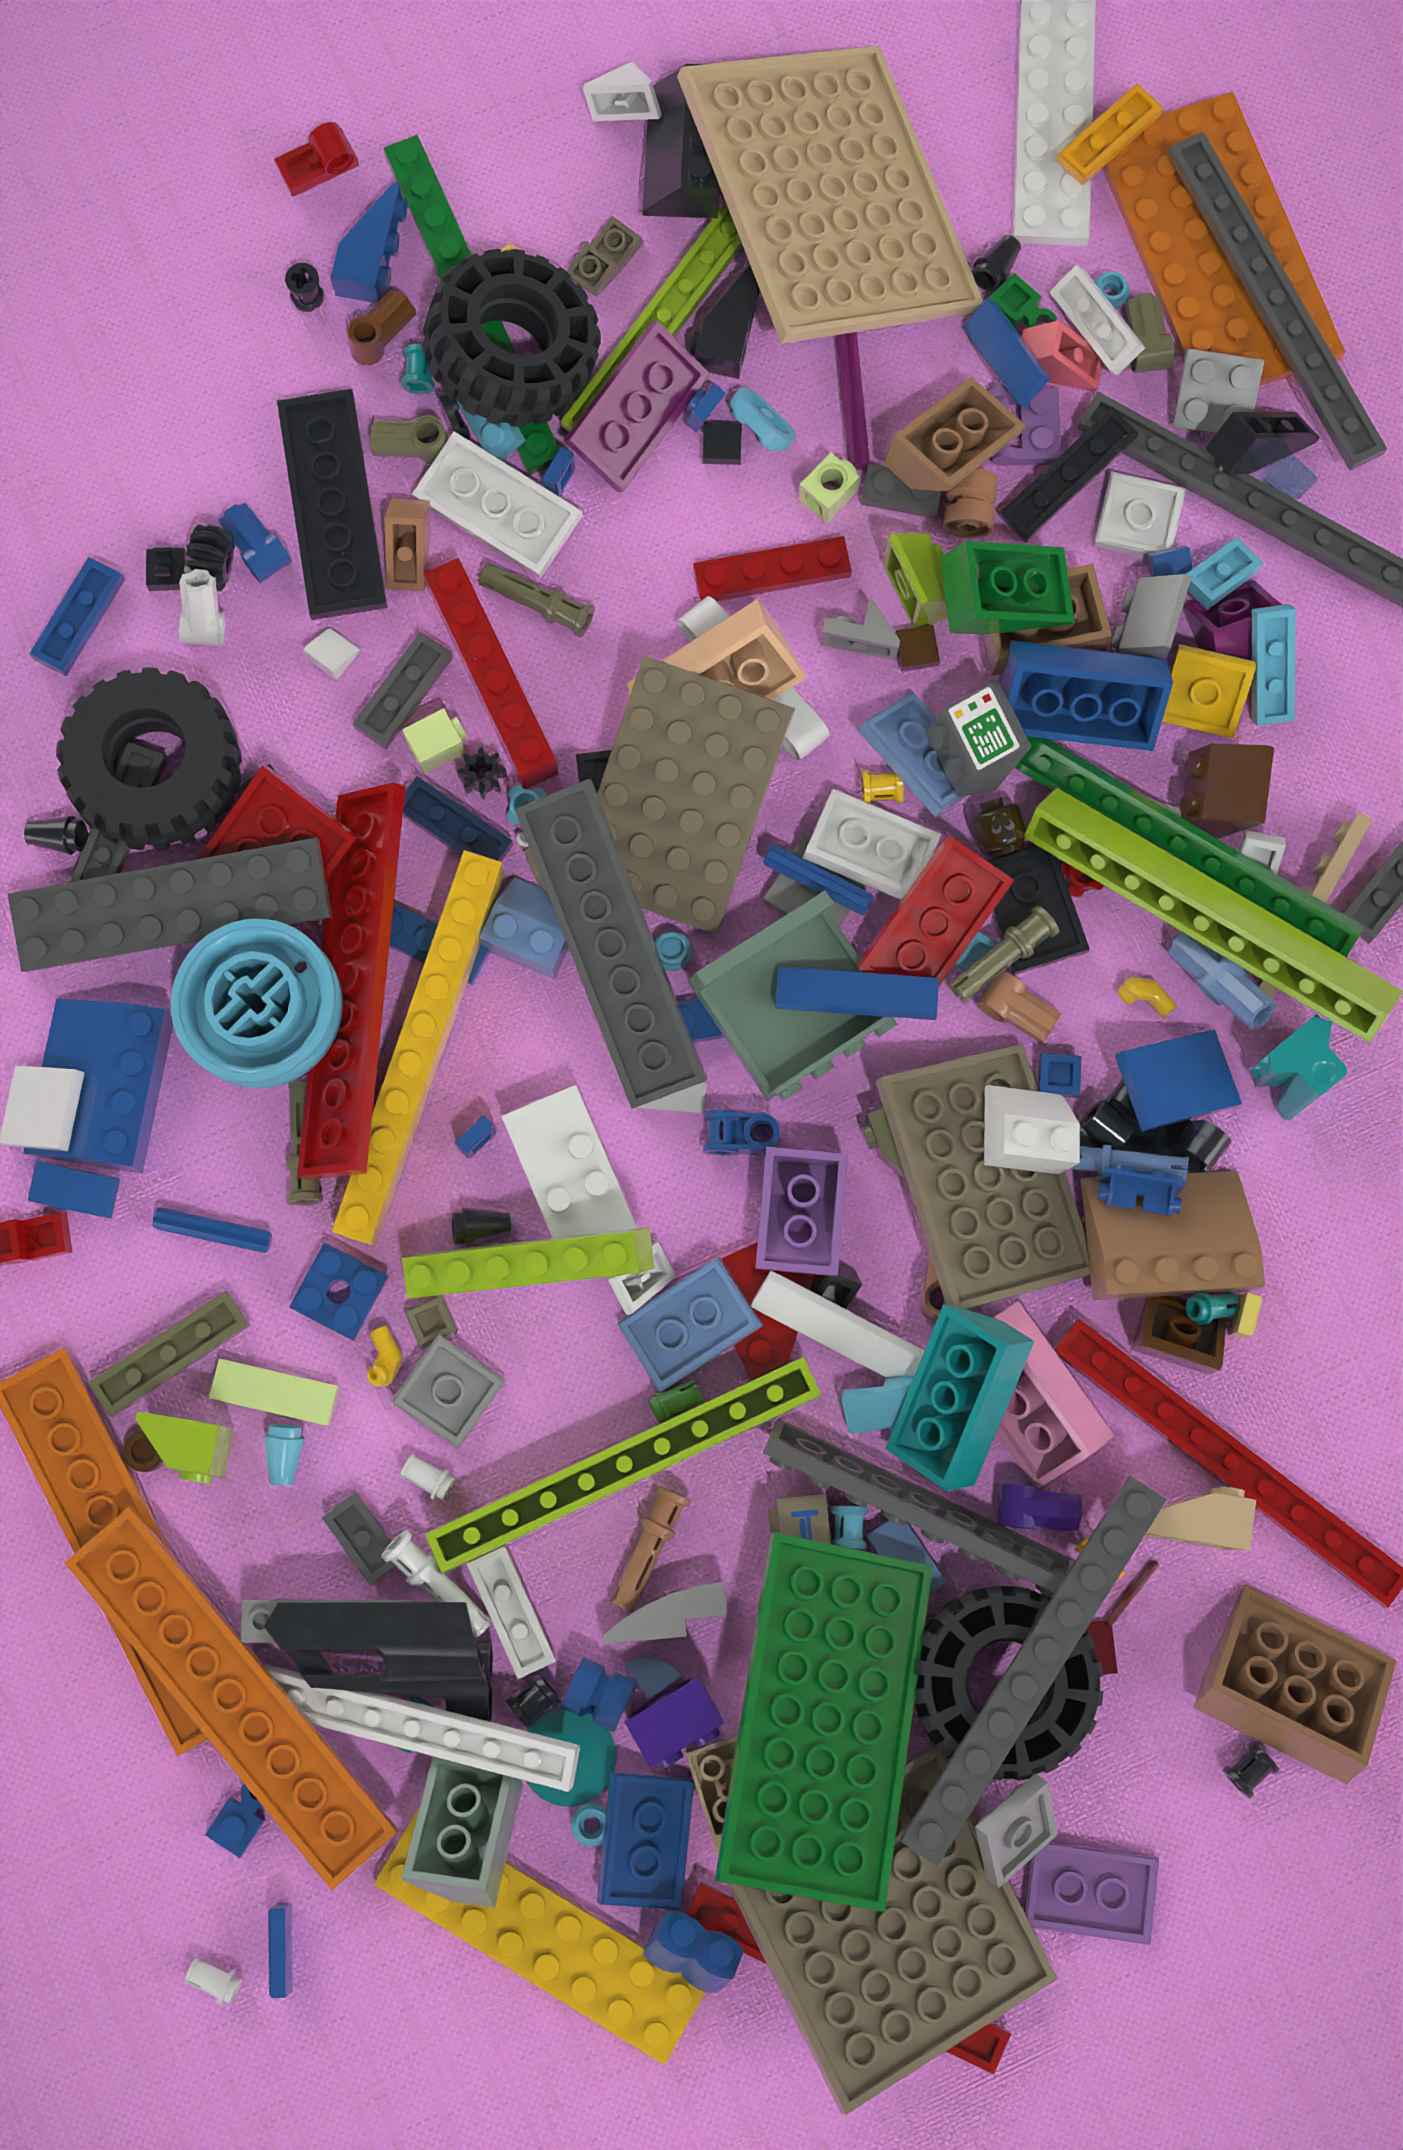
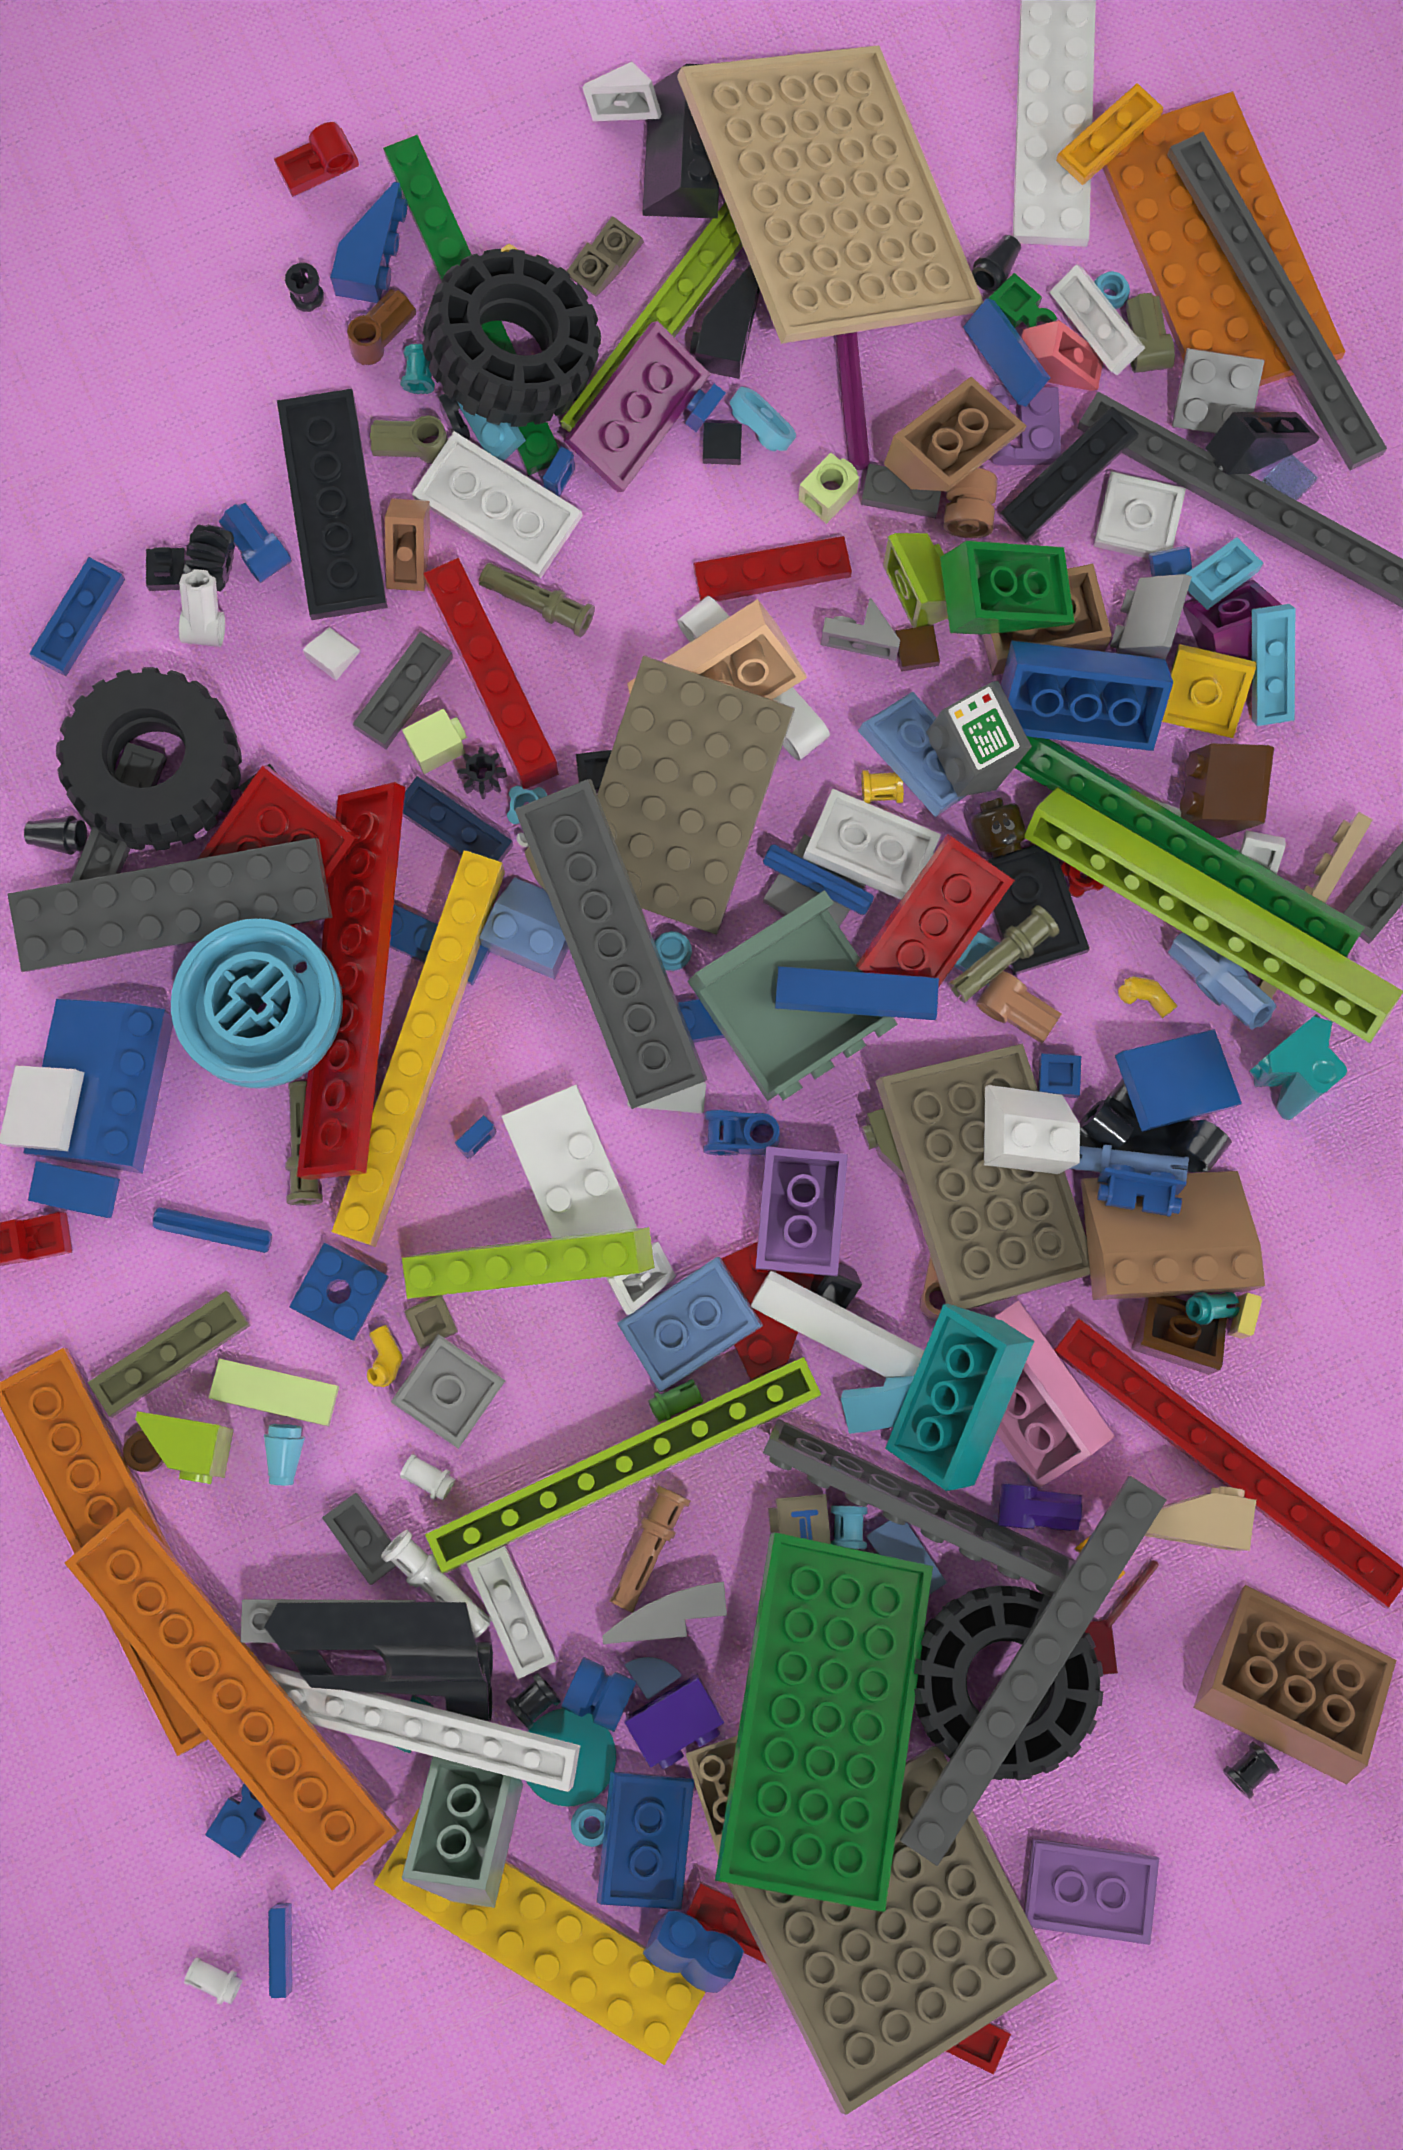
black cone [452,1208,511,1248] -> none
light grey plate [975,1773,1058,1889] -> none

